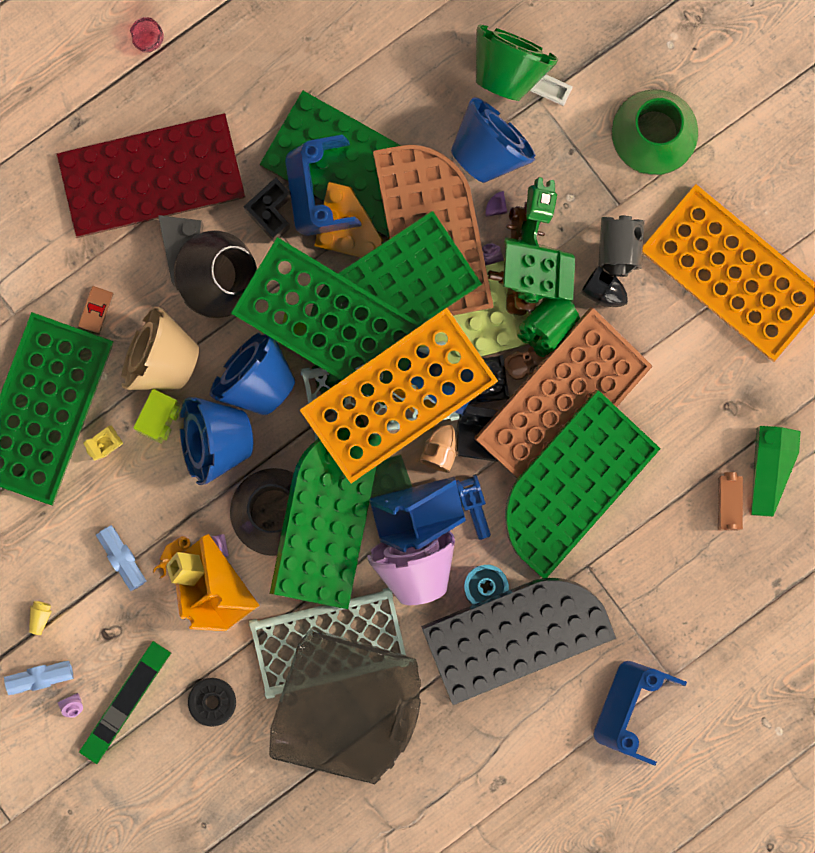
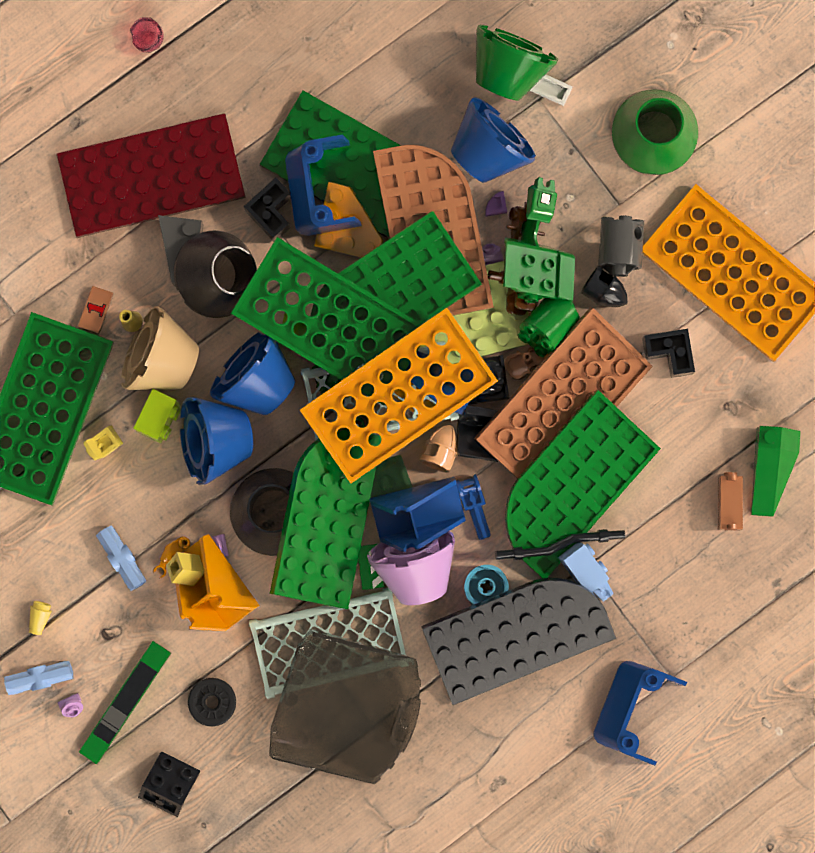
none -> light yellow cone [119,310,143,332]
none -> black bracket [138,752,200,818]
none -> green tile [358,544,384,590]
none -> black bar [495,529,625,560]
none -> light blue hinge [558,542,614,602]
none -> black brick [642,328,695,378]

